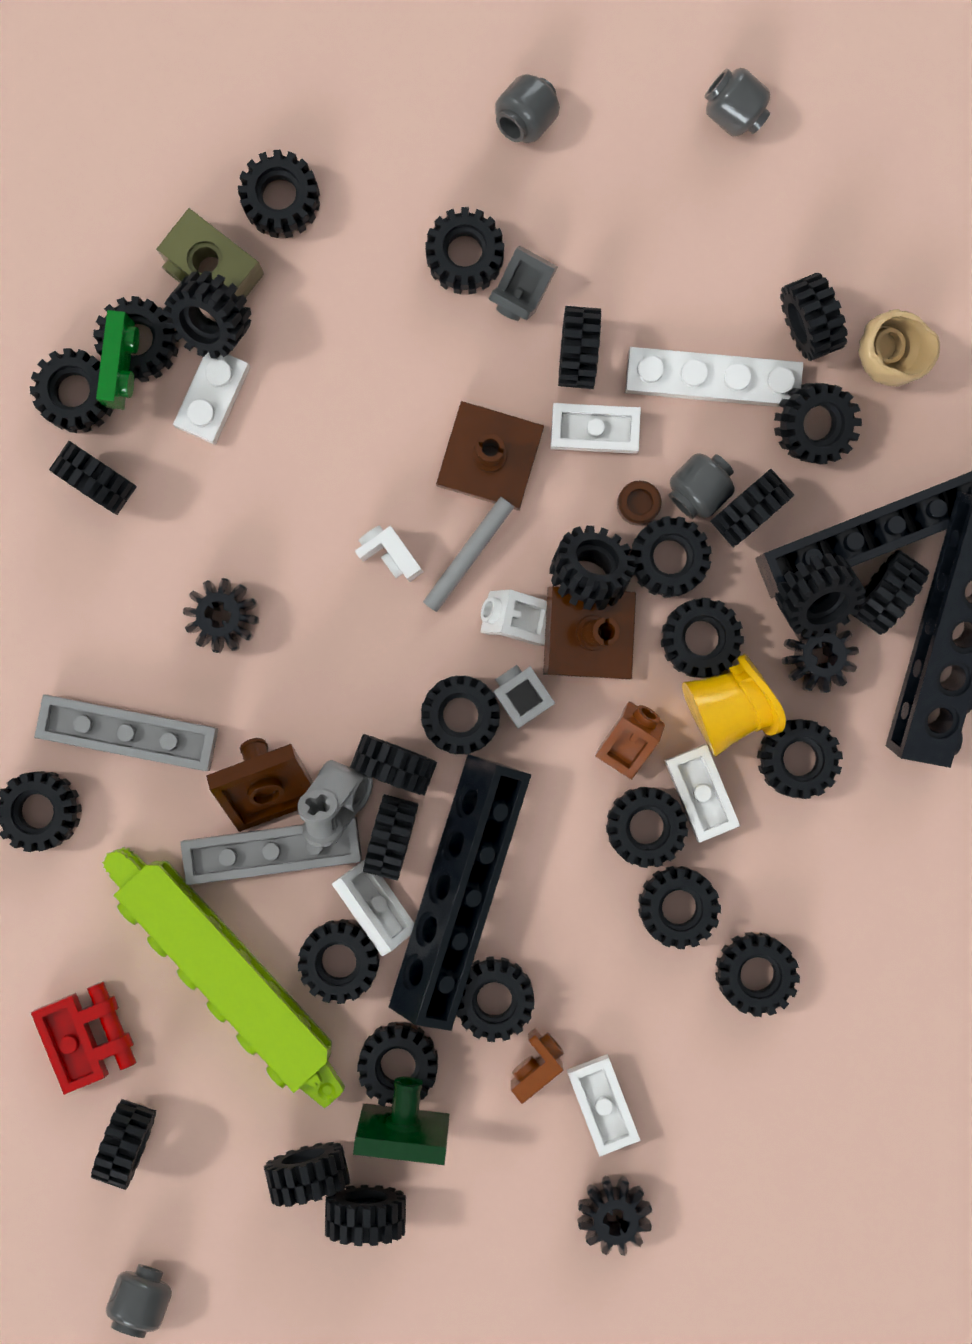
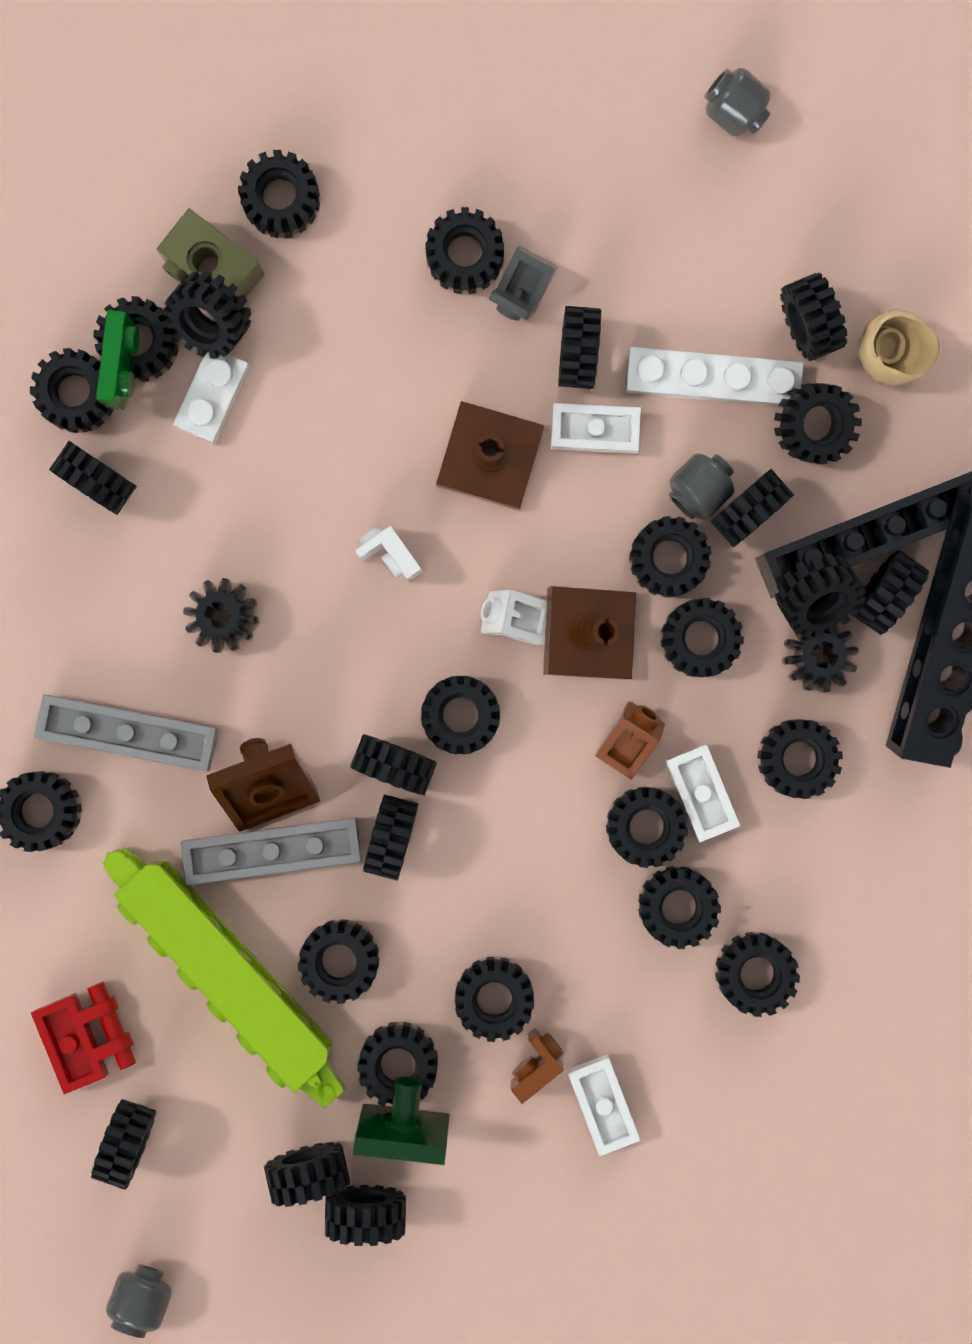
light grey piece [298,760,373,847] -> none
white plate [332,860,414,956] -> none
black brick [388,754,531,1031] -> none
light grey bar [423,496,515,612] -> none
light grey brick [493,665,555,729] -> none
dark grey head [495,74,560,143] -> none
black tyre [549,525,636,610] -> none
black gear [577,1176,652,1256] -> none
reddish brown tile [617,480,662,526] -> none
yellow hat [682,654,786,757] -> none

